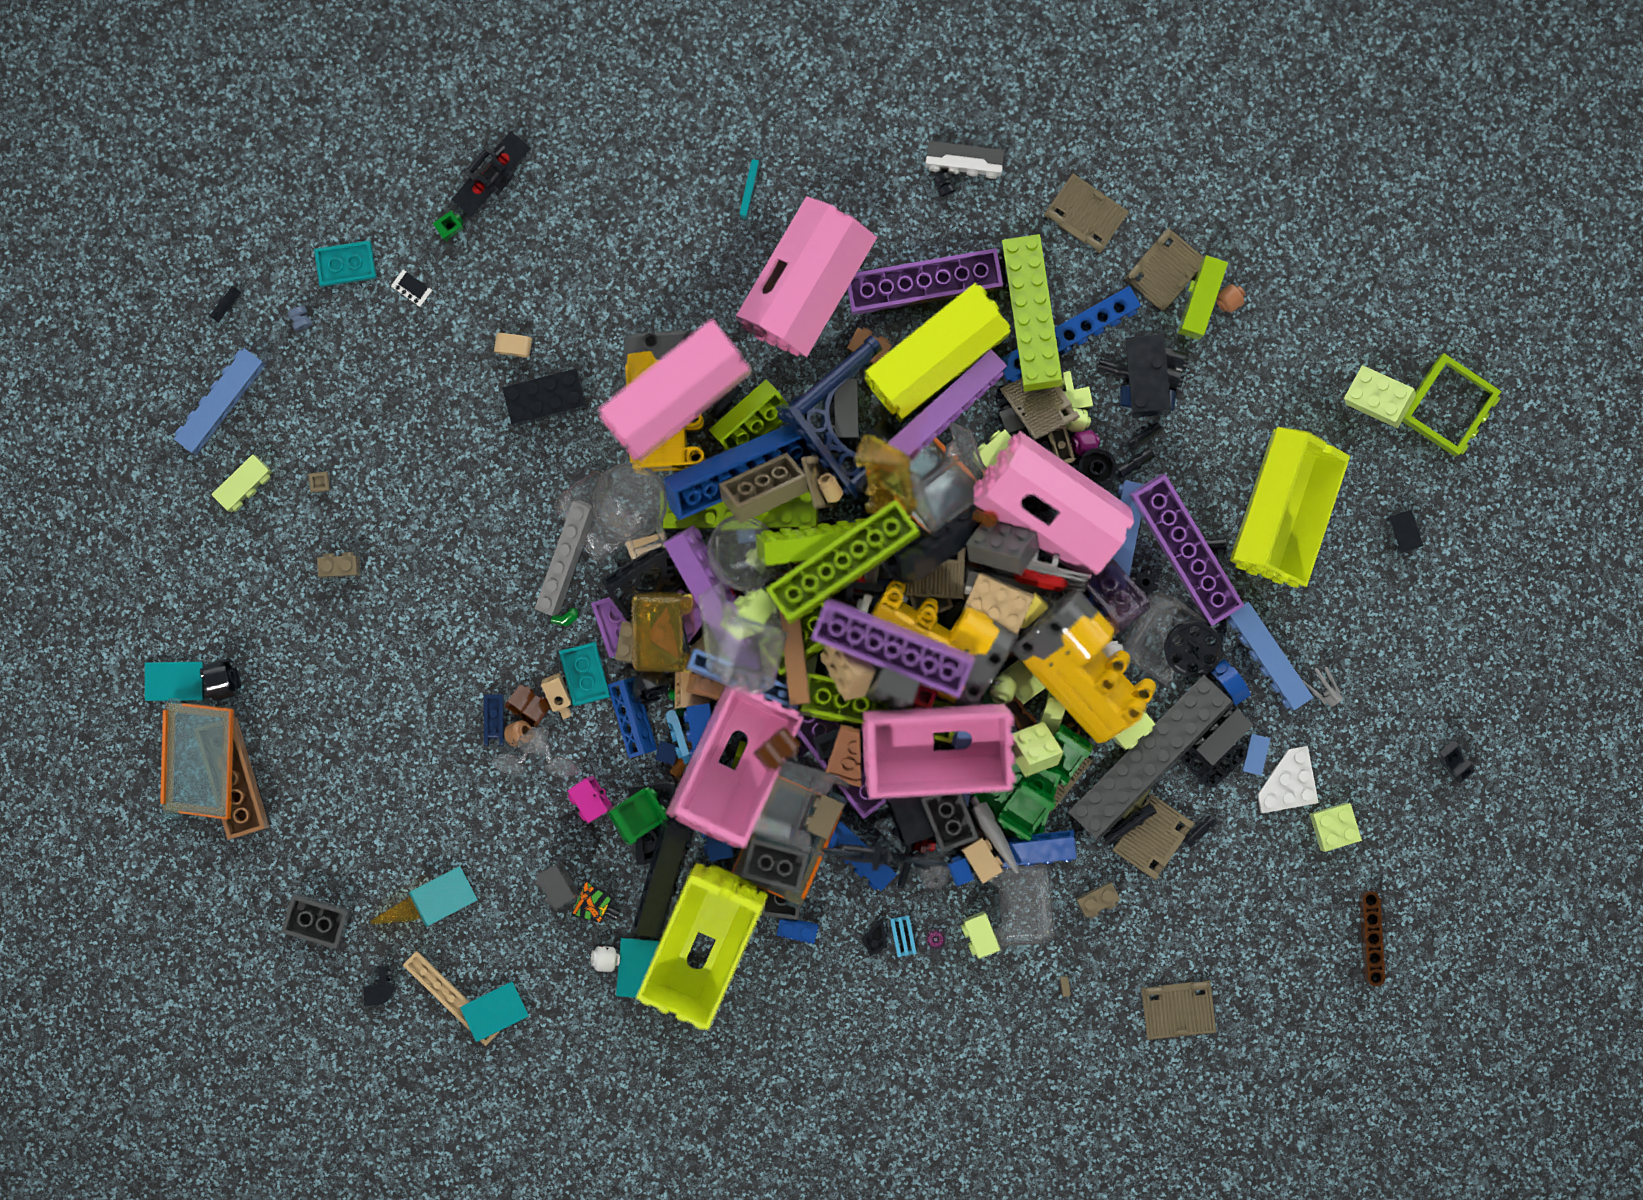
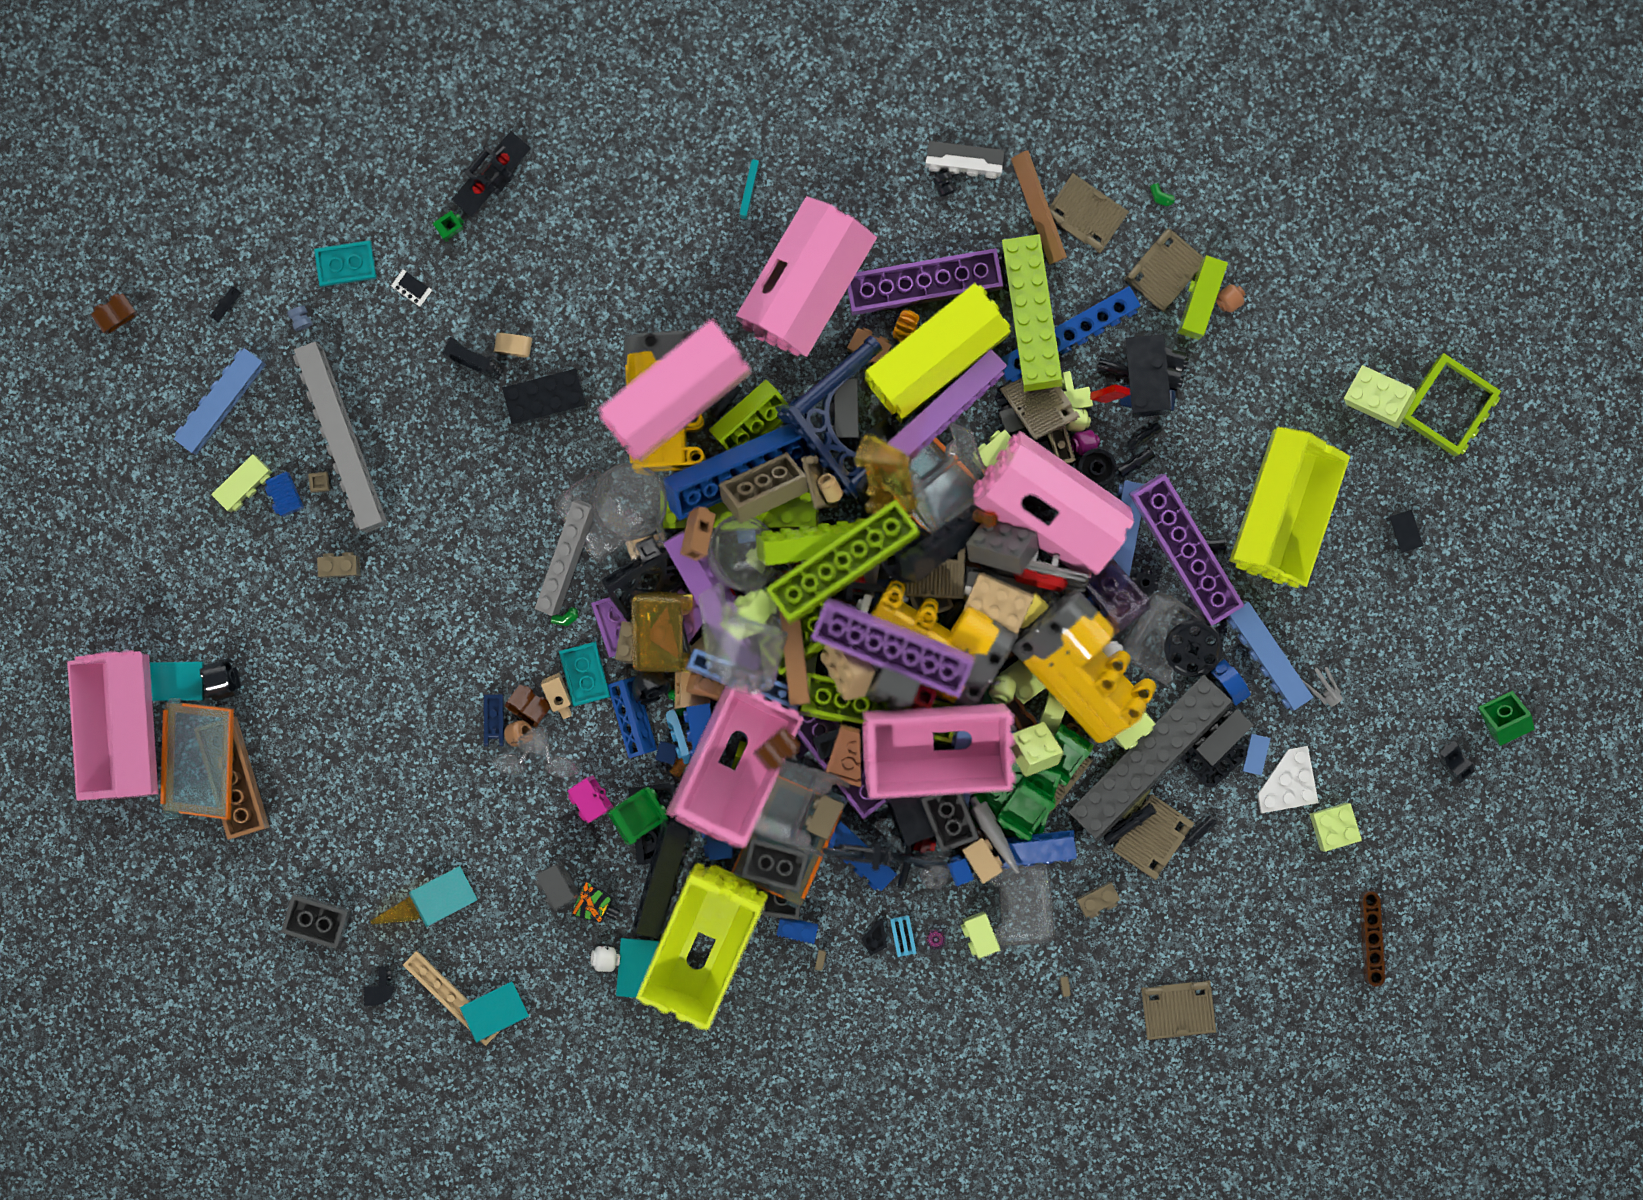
none -> bright pink panel [67,651,158,801]
none -> reddish brown brick [91,293,138,335]
none -> blue brick [264,472,304,517]
none -> light grey brick [293,341,388,533]
none -> black fence [442,336,503,383]
none -> black tile [635,536,662,562]
none -> medium nougat brick [680,507,716,561]
none -> dark tan tile [815,949,826,971]
none -> light orange gear [893,309,920,342]
none -> medium nougat tile [1011,151,1067,265]
none -> red tile [1090,384,1130,403]
none -> green arm [1150,183,1175,206]
none -> green slope [1478,691,1534,746]

